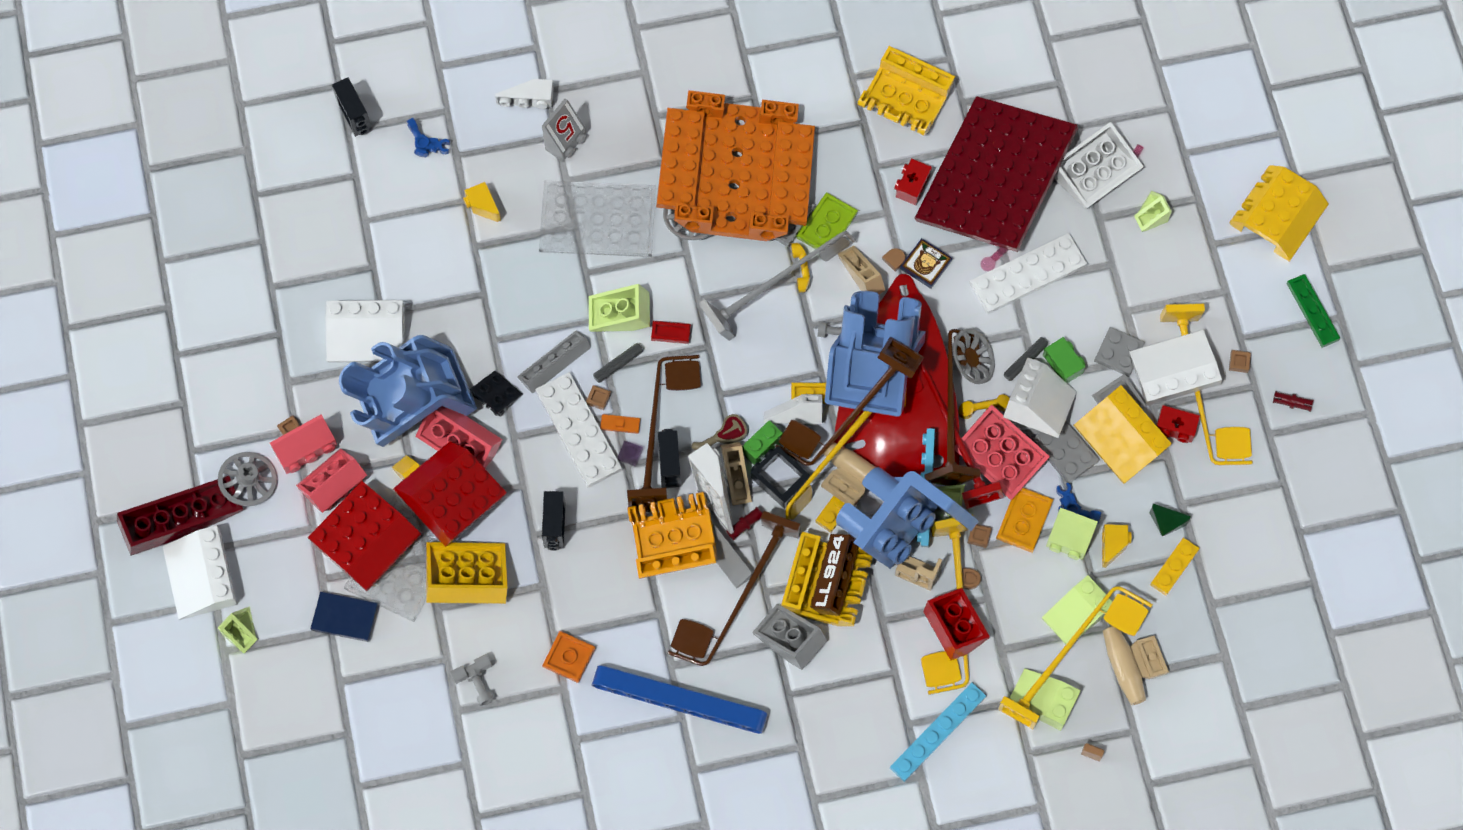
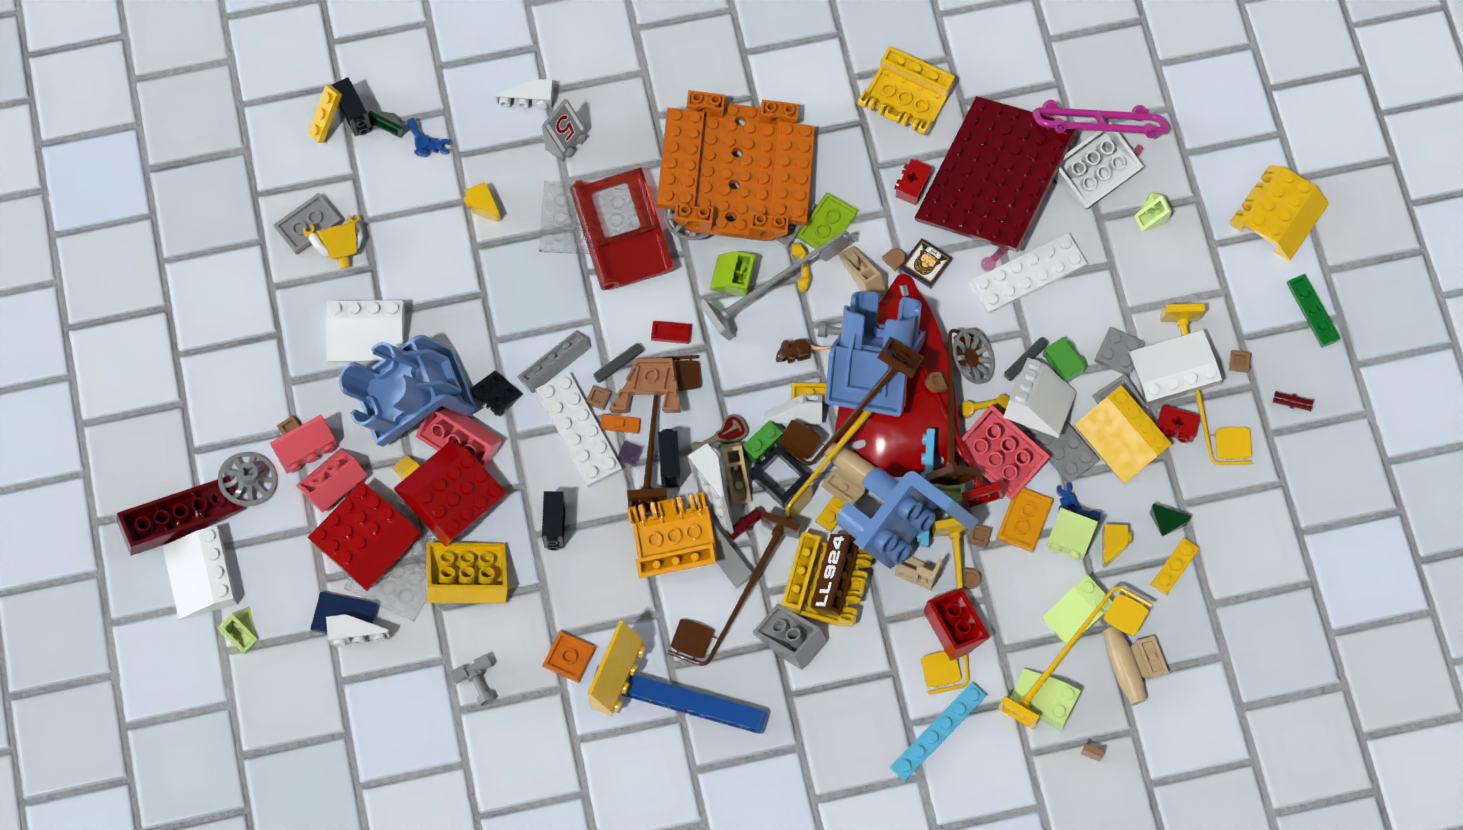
yellowish green slope [589,284,650,332] -> none
none -> light grey plate [273,193,342,255]
none -> yellow torso [303,215,363,268]
none -> yellow plate [308,85,342,143]
none -> white slope [326,614,390,647]
none -> dark green slope [368,111,403,138]
none -> clear red piece [570,167,673,290]
none -> yellow slope [587,620,646,717]
none -> nougat wing [609,358,681,413]
none -> lime slope [710,251,755,297]
none -> reddish brown animal [775,338,831,364]
none -> medium nougat tile [925,371,948,393]
none -> dark pink bar [1032,100,1169,138]

